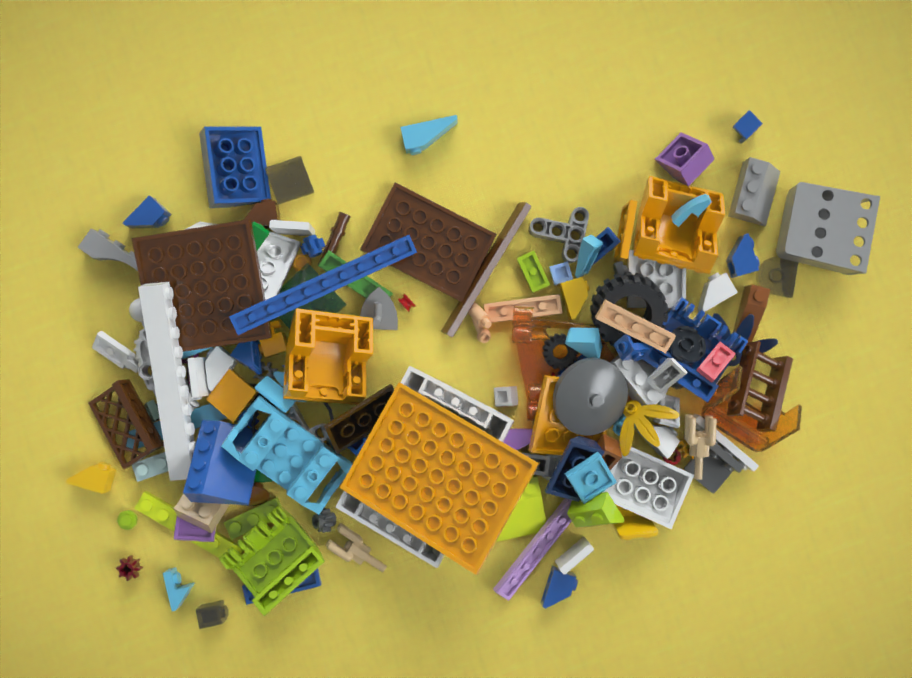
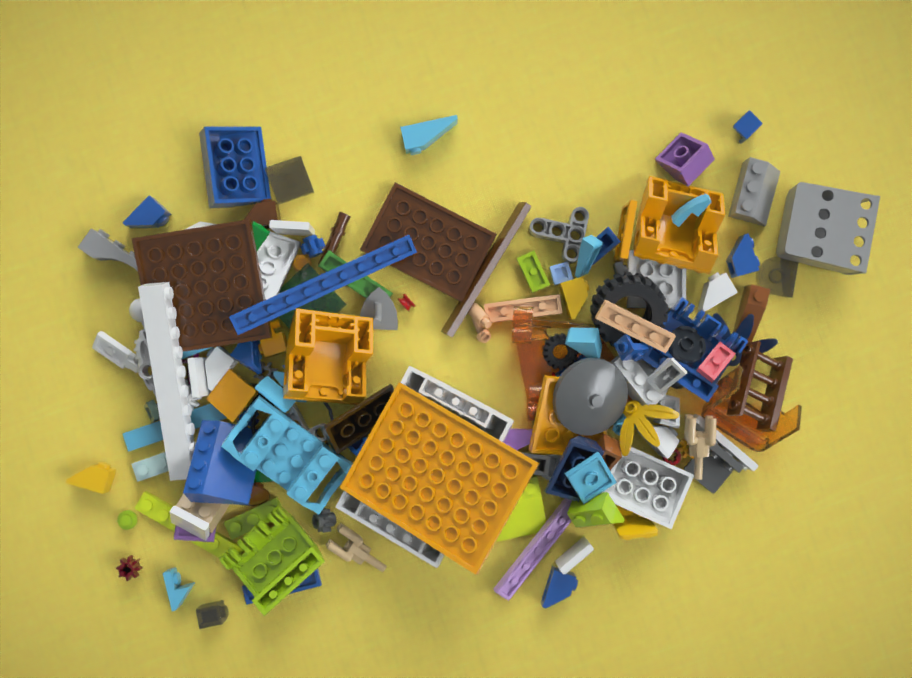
reddish brown fence [88,379,164,470] -> none
white slope [494,386,518,407] -> none
none -> white tile [170,506,210,541]

